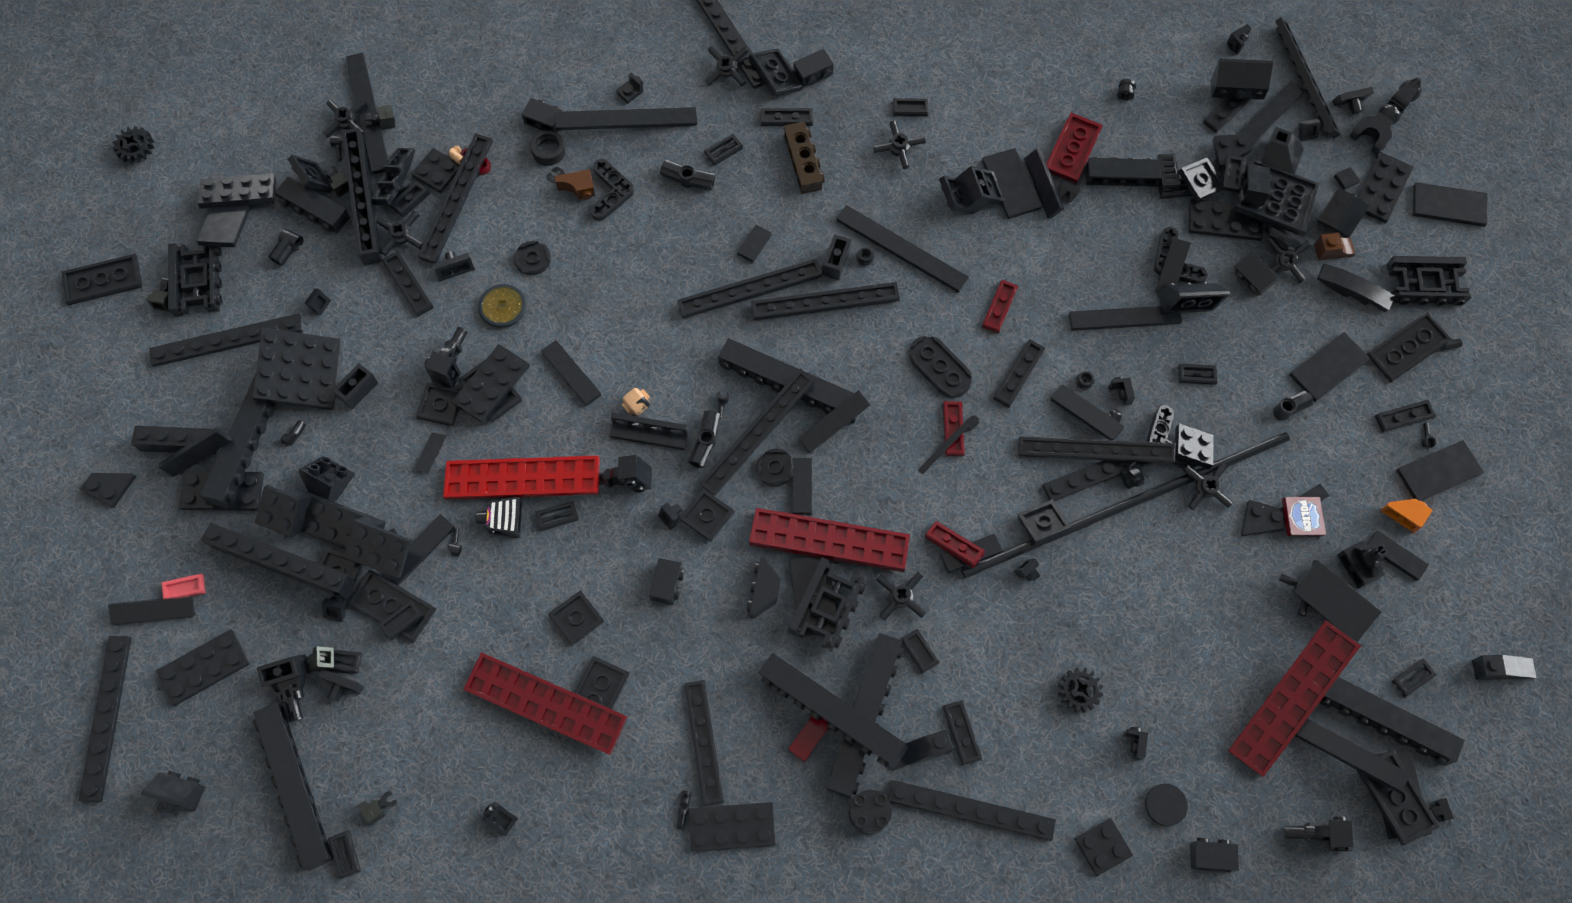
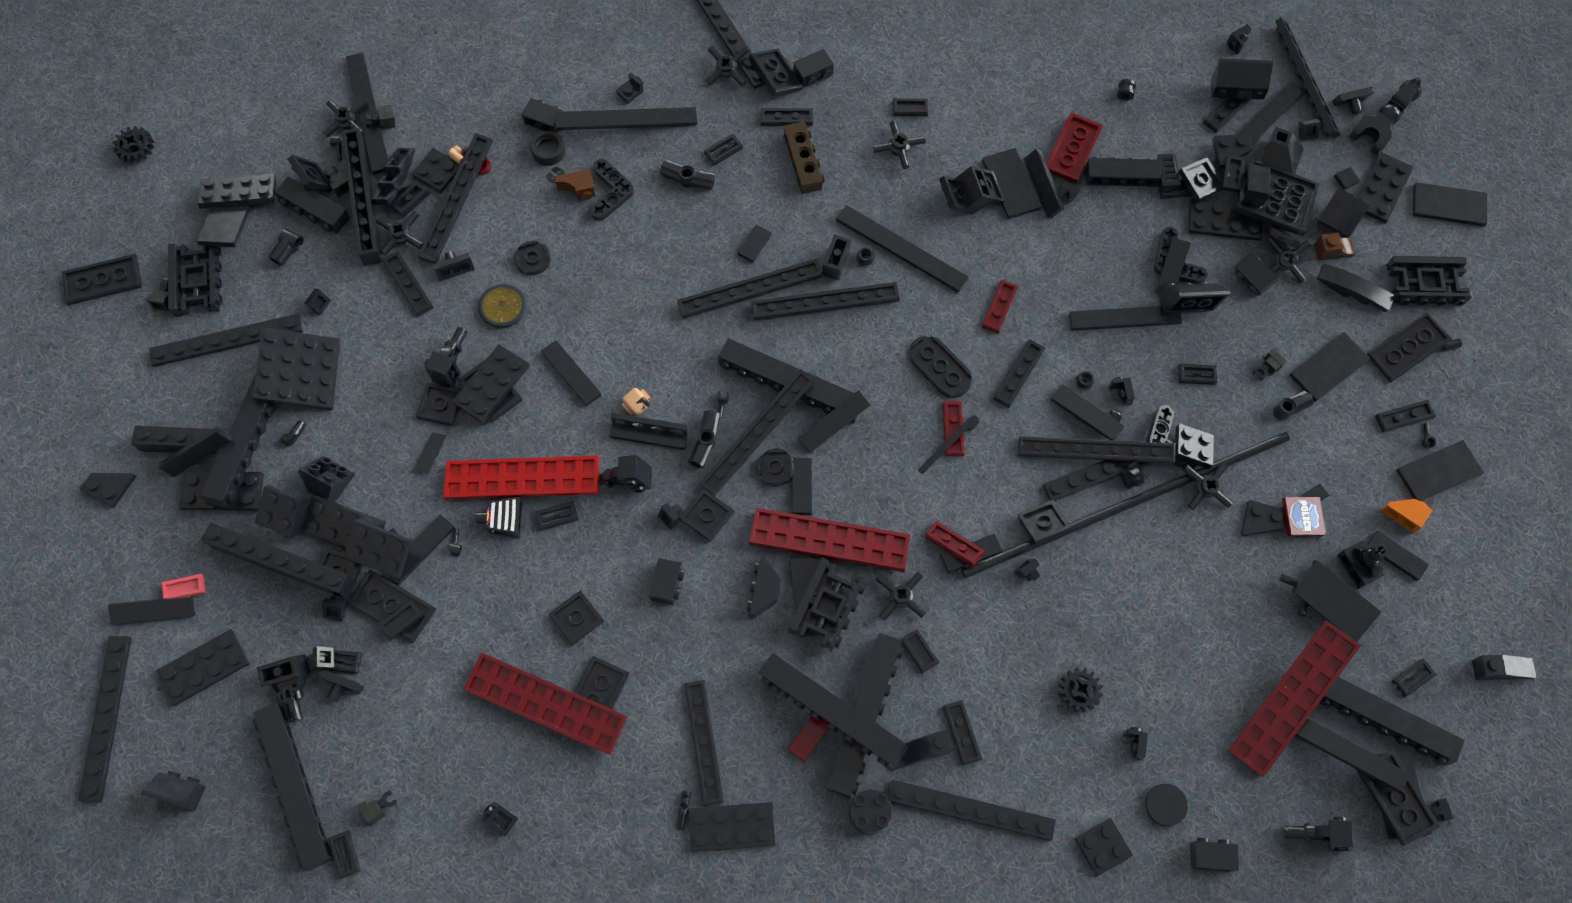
black brick [332,363,378,410] -> none
none -> pearl dark grey piece [1252,348,1287,381]

